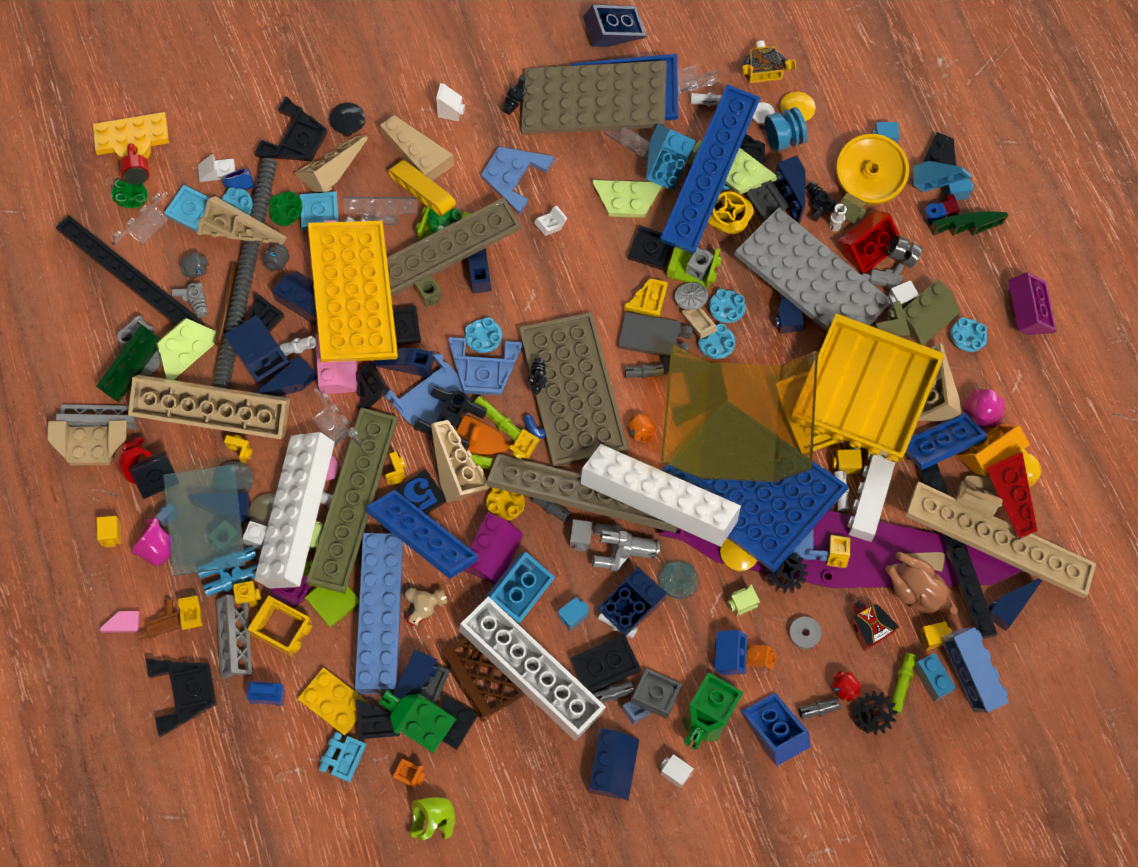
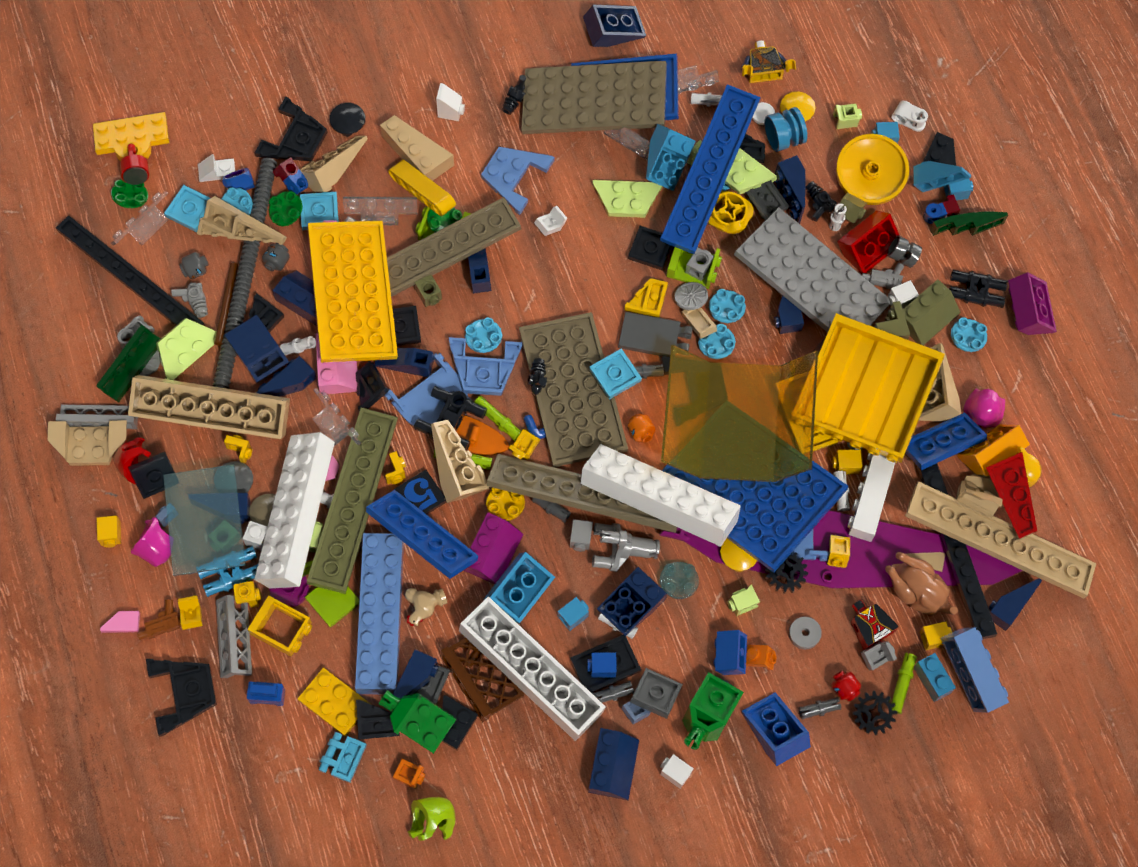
none -> leg [273,158,308,195]
none -> blue brick [587,653,617,677]
none -> medium azure plate [589,348,642,400]
none -> yellowish green window [833,104,862,129]
none -> light grey bracket [860,641,897,670]
none -> white piece [891,101,928,132]
none -> black pin [949,269,1008,308]

